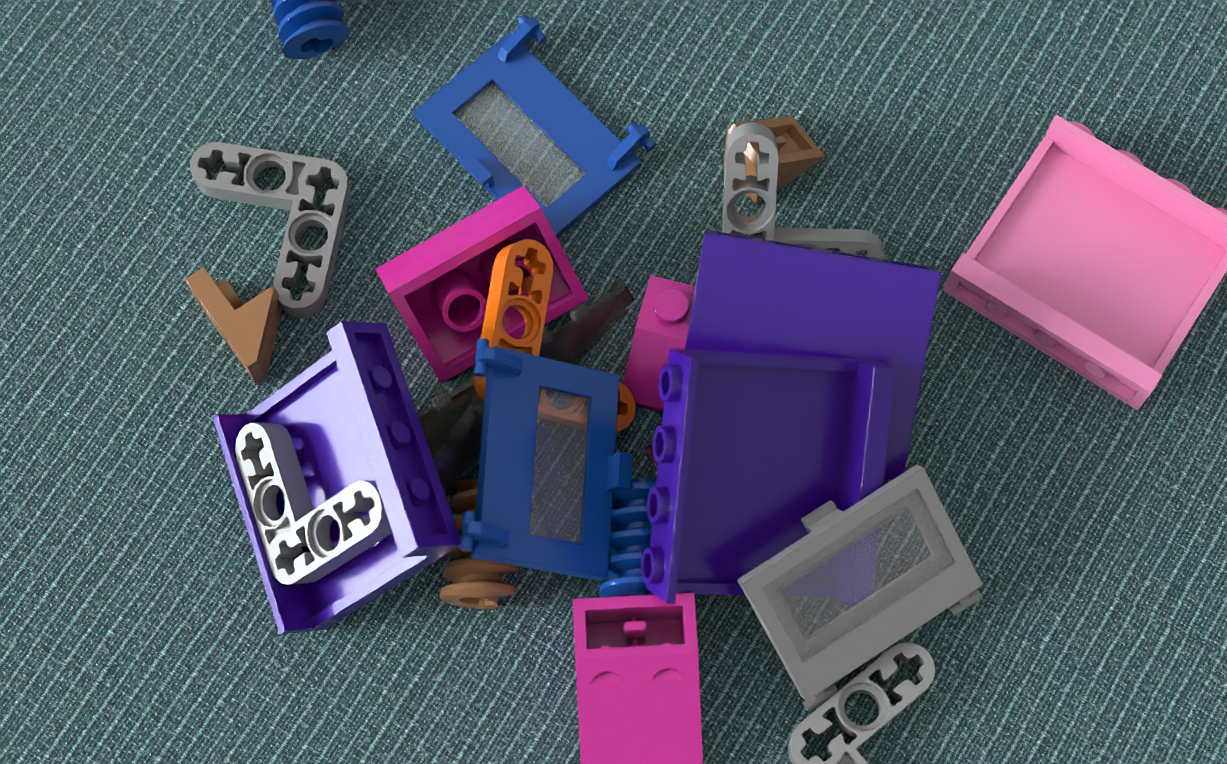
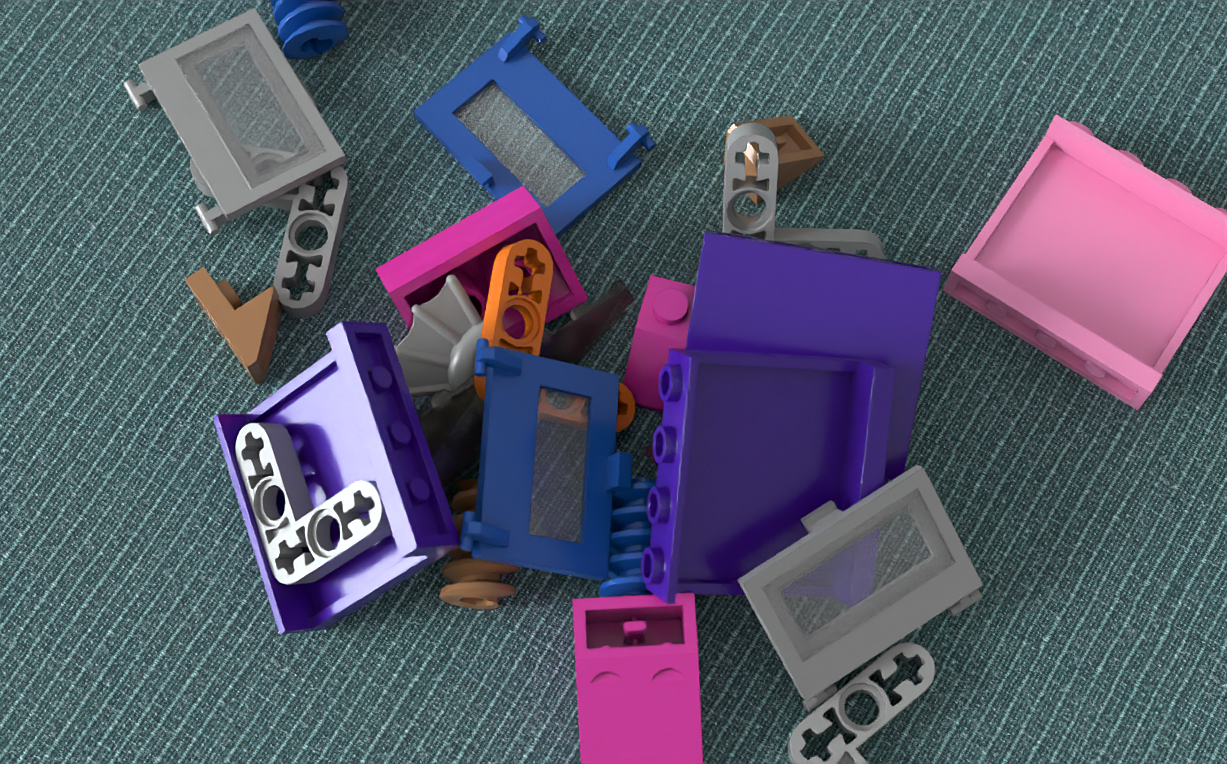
none -> piece [124,8,347,236]
none -> light grey arm [394,274,484,412]

